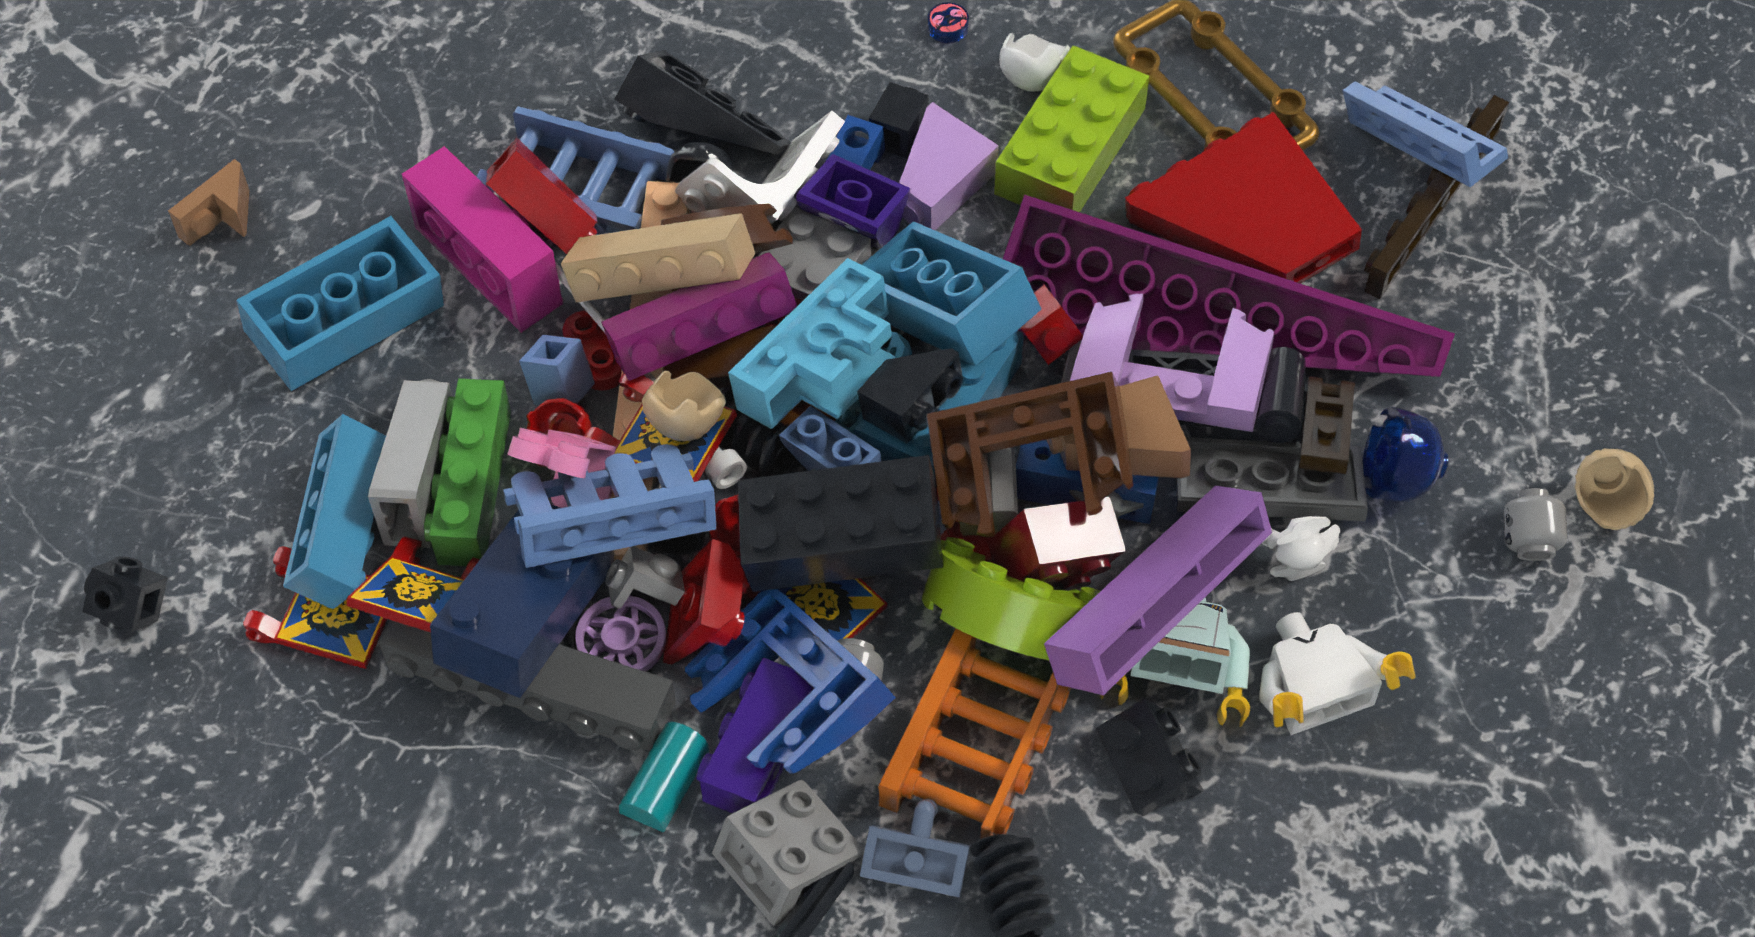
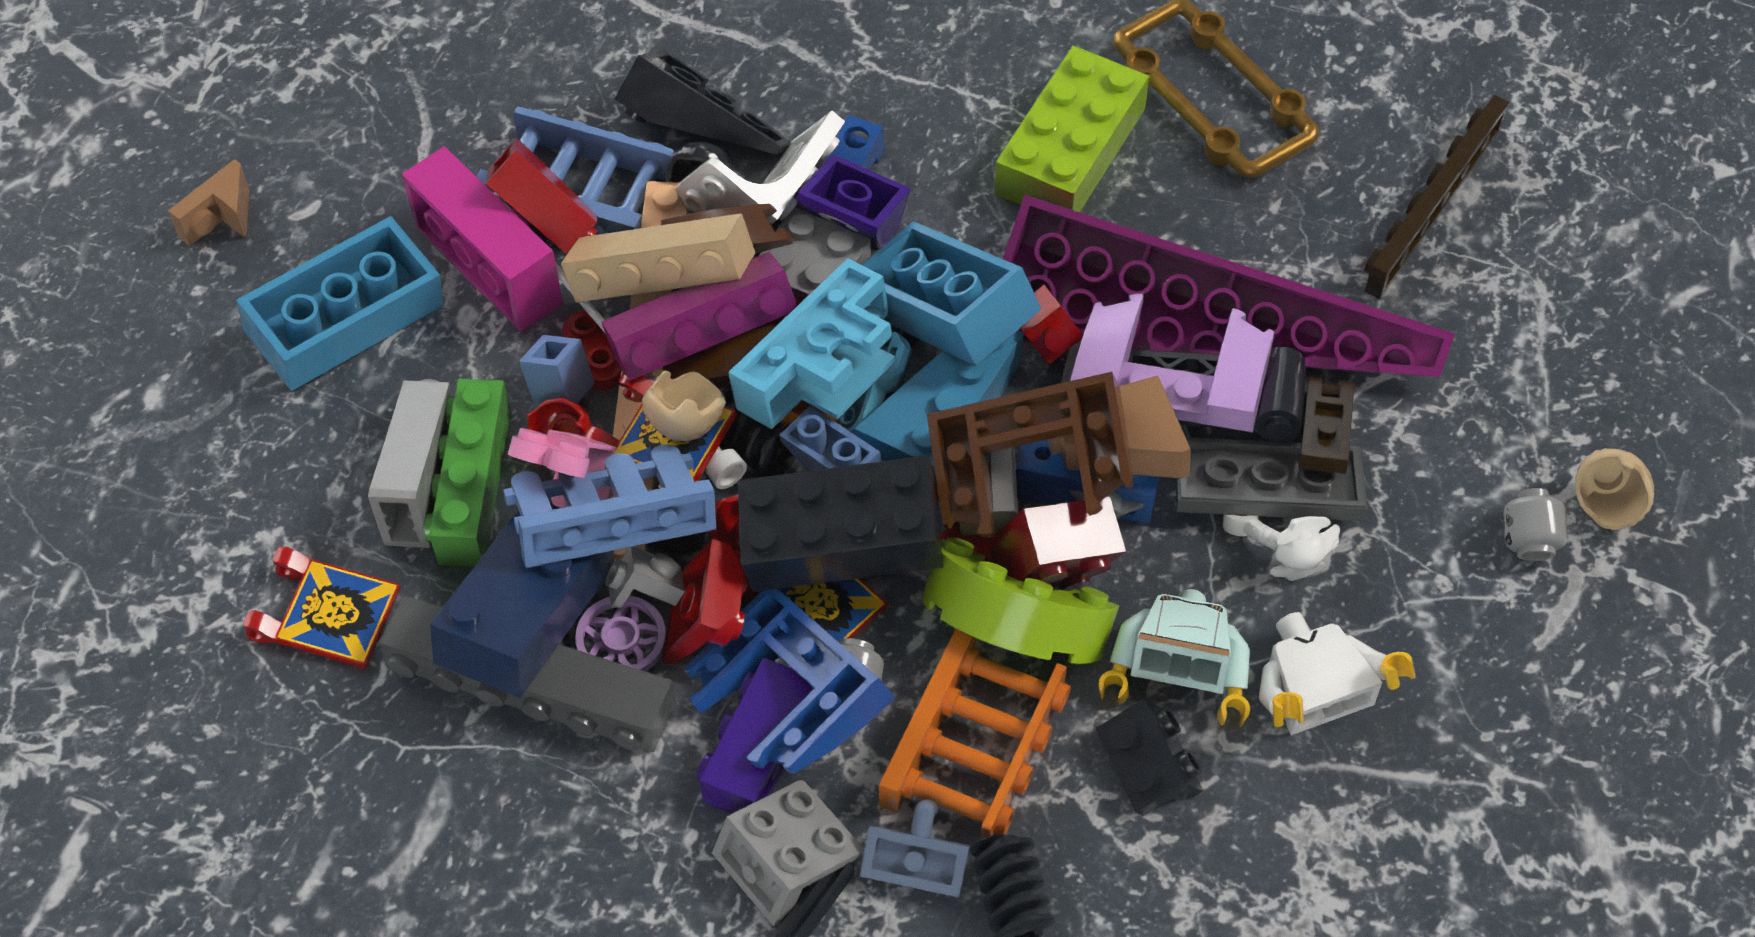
black brick [82,556,168,632] -> none
dark azure brick [283,414,386,609] -> none
flag [346,536,480,633] -> none
teal brick [618,722,709,833] -> none
black slope [857,348,963,444] -> none
black brick [869,82,929,159] -> none
lavender slope [899,102,998,230] -> none
tile [928,2,969,43] -> none
white hair [999,33,1070,92] -> none
medium lavender brick [1044,486,1272,695] -> none
red slope [1125,111,1362,284] -> none
medium blue fence [1342,81,1508,187] -> none
clear blue cylinder [1362,407,1448,502] -> none

